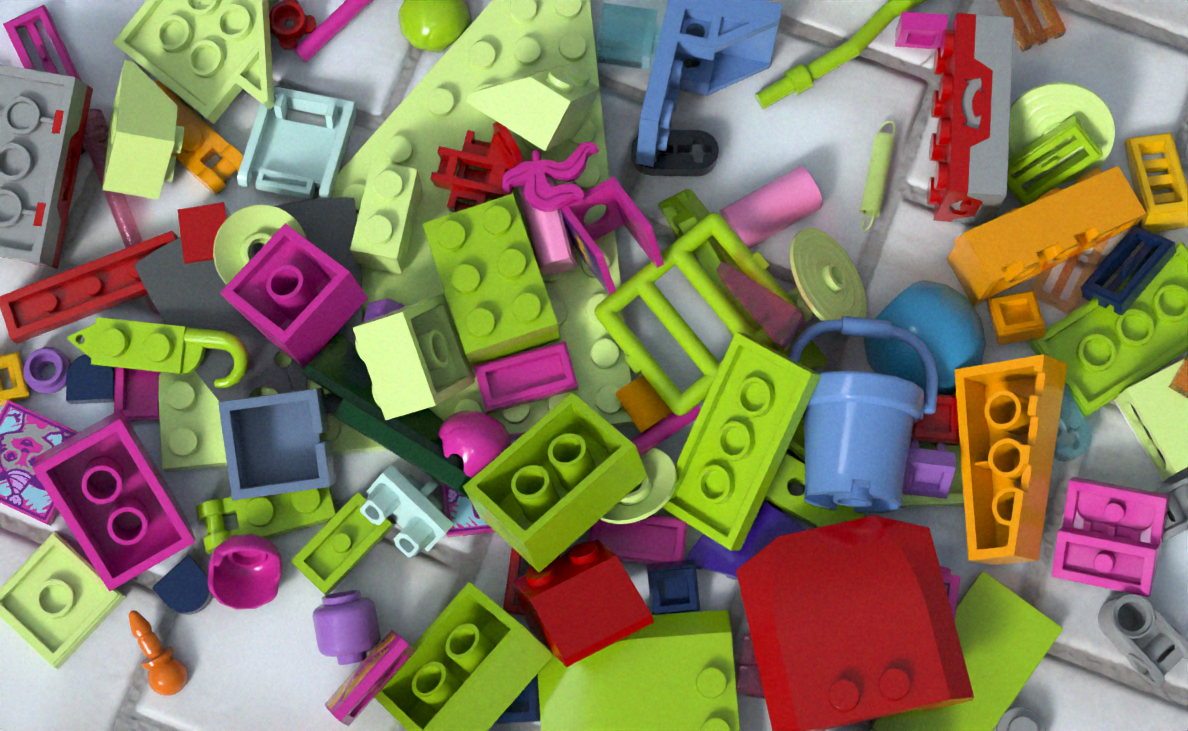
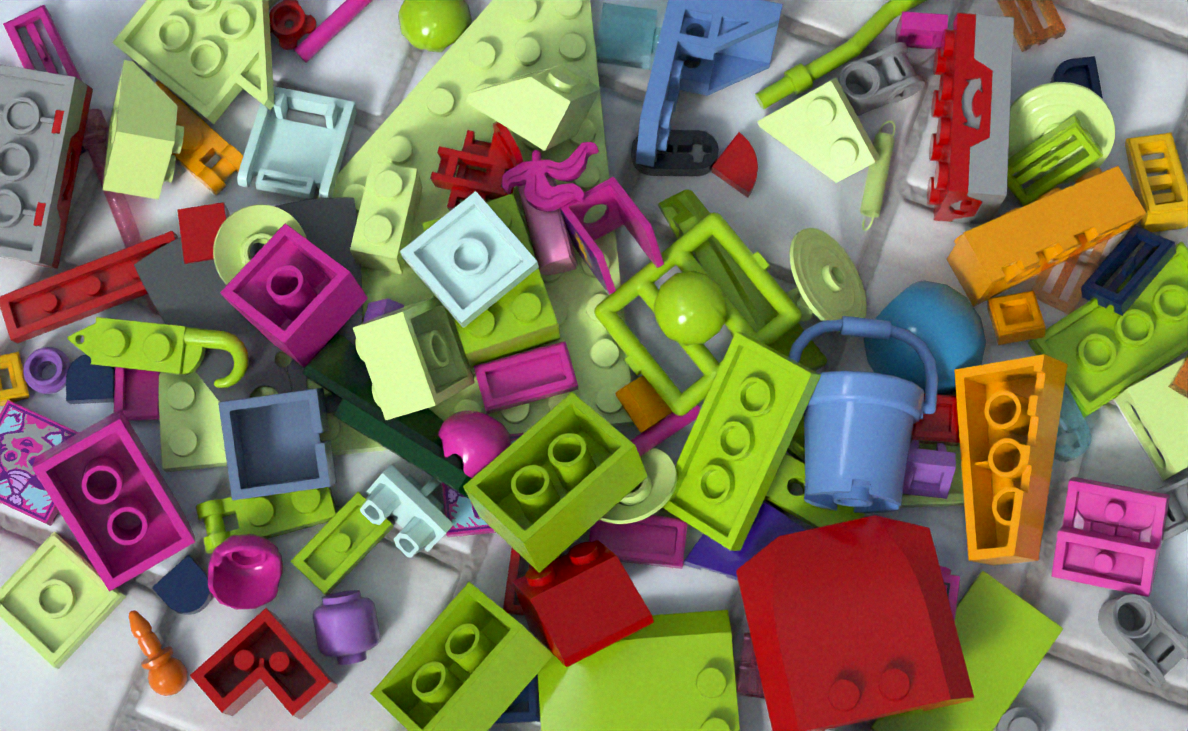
dark pink slope [325,629,416,726] -> none
dark blue tile [646,559,700,615] -> none
clear pink slope [716,262,806,351] -> none
bright pink brick [719,166,823,249] -> none
none -> red brick [190,608,338,720]
none -> light aqua plate [400,191,539,328]
none -> lime hair [654,270,727,346]
none -> red tile [711,132,758,198]
none -> yellowish green wing [757,78,880,183]
none -> light grey piece [838,42,925,116]
none -> dark blue tile [1050,56,1103,99]

